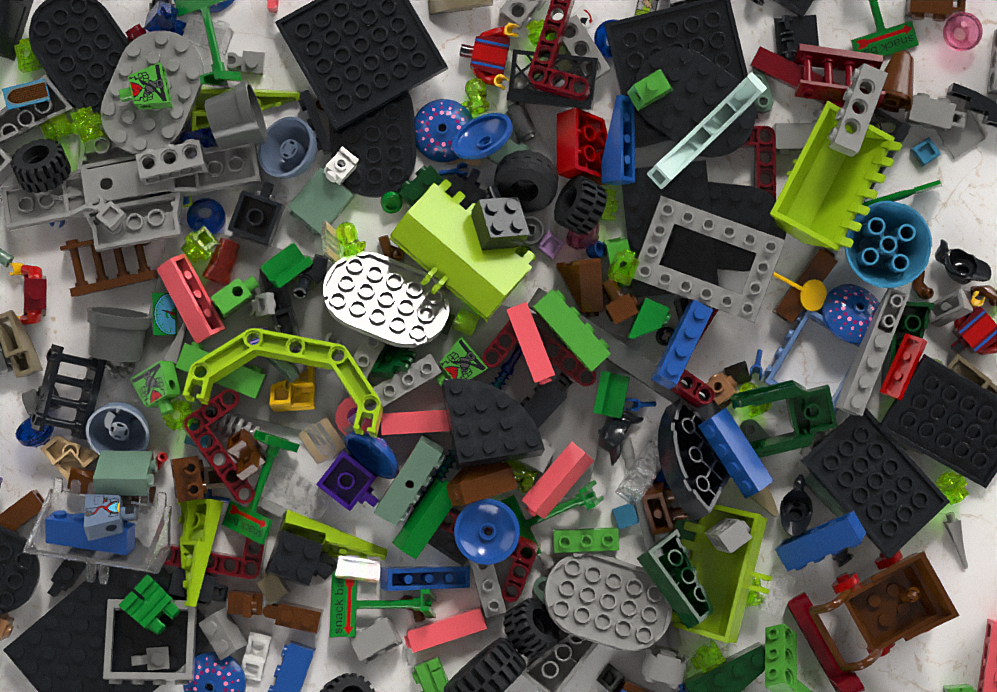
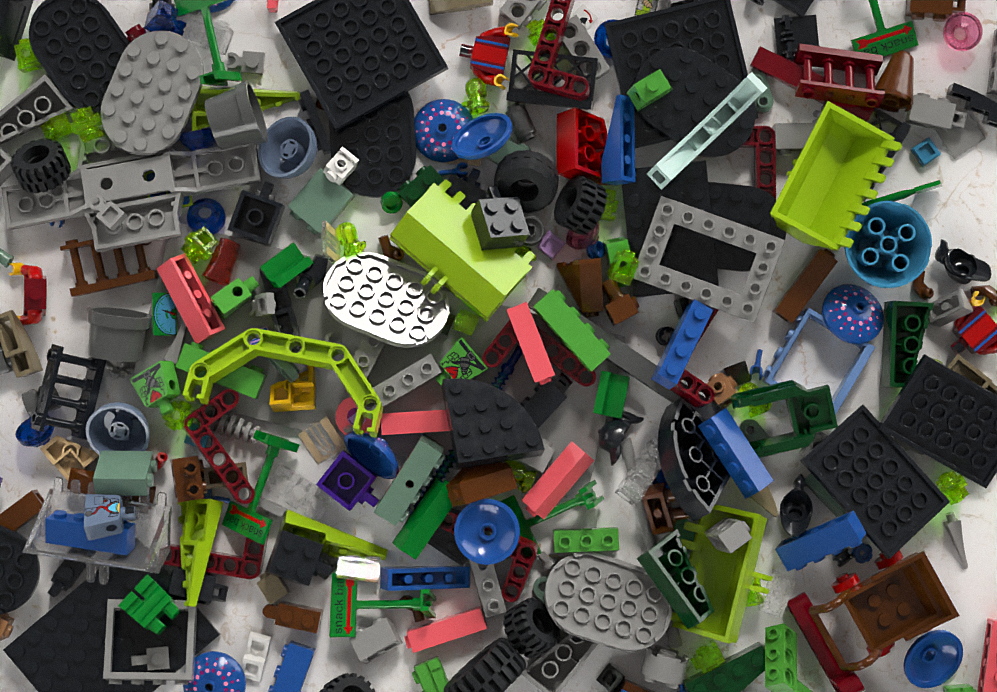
tile [2,79,51,110] -> none
bright green torso [119,63,173,110] -> none
light grey brick [135,139,208,186] -> none
light grey brick [198,607,248,660] -> none
reddish brown brick [226,428,266,481] -> none
reddish brown brick [227,590,263,618] -> none
dark green hinge [371,343,417,379] -> none
dark azure tile [612,502,639,530] -> none
green slope [626,298,671,340] -> none
blue hand [626,398,657,411] -> none
yellow piece [772,272,827,311] -> none
light grey brick [828,63,888,157] -> none
light grey slope [835,288,909,416] -> none
red plate [879,333,927,401] -> none
reddish brown arm [900,587,922,603] -> none
none -> blue plate [852,542,873,564]
none -> blue dish [903,630,963,688]

